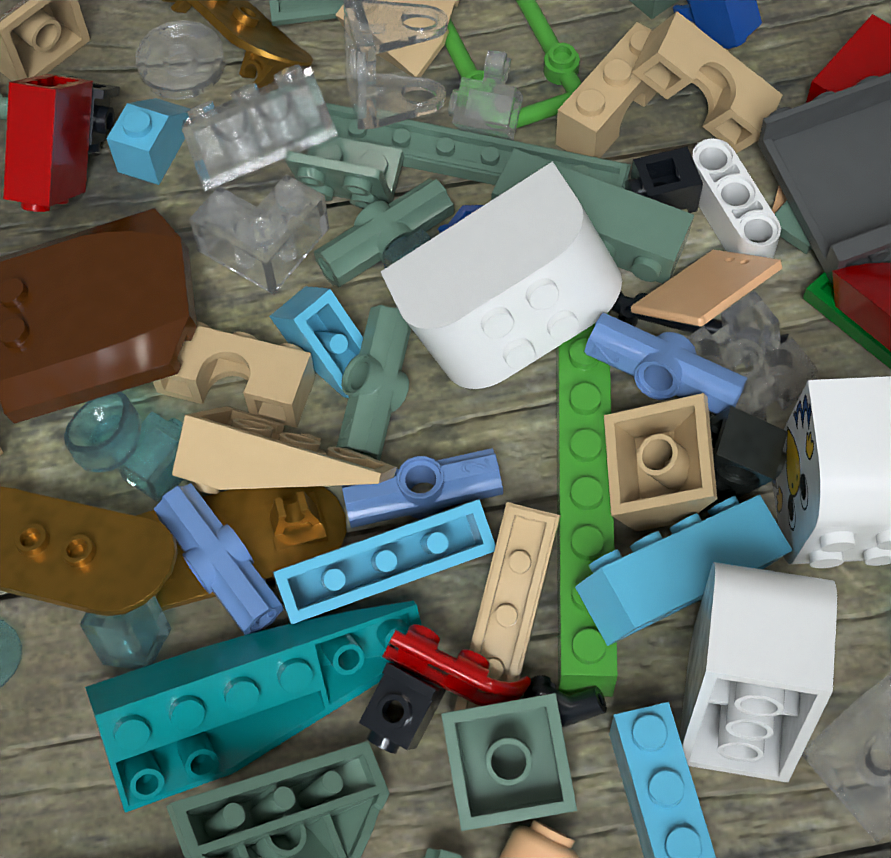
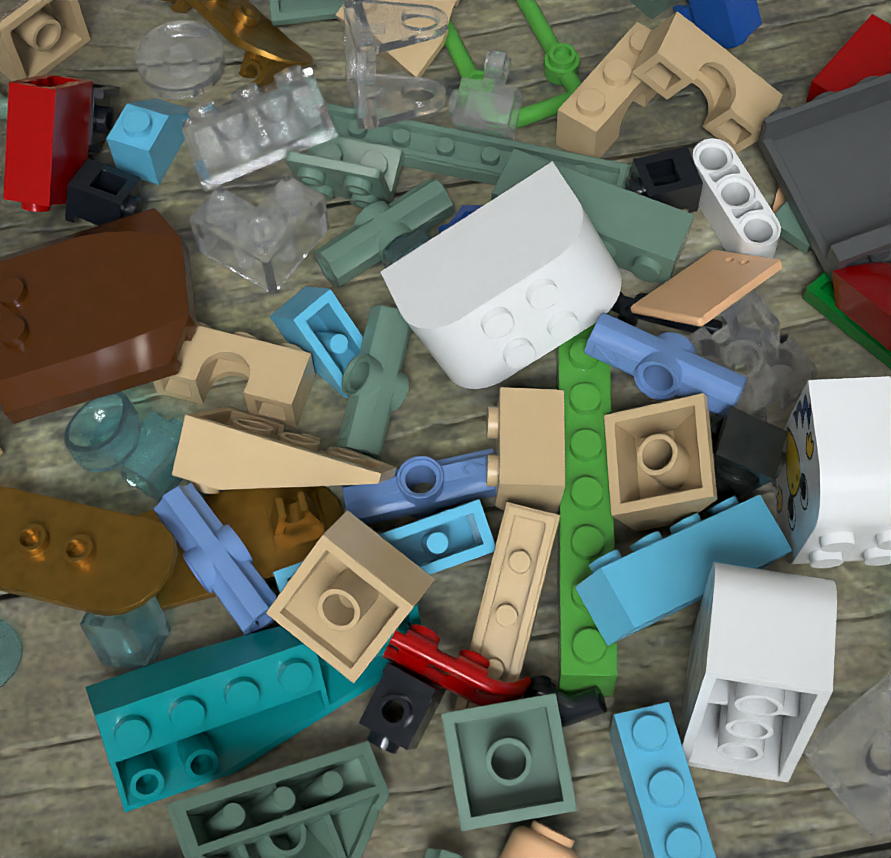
none -> black brick [65,158,143,226]
none -> tan slope [266,510,435,683]
none -> tan slope [486,387,565,514]

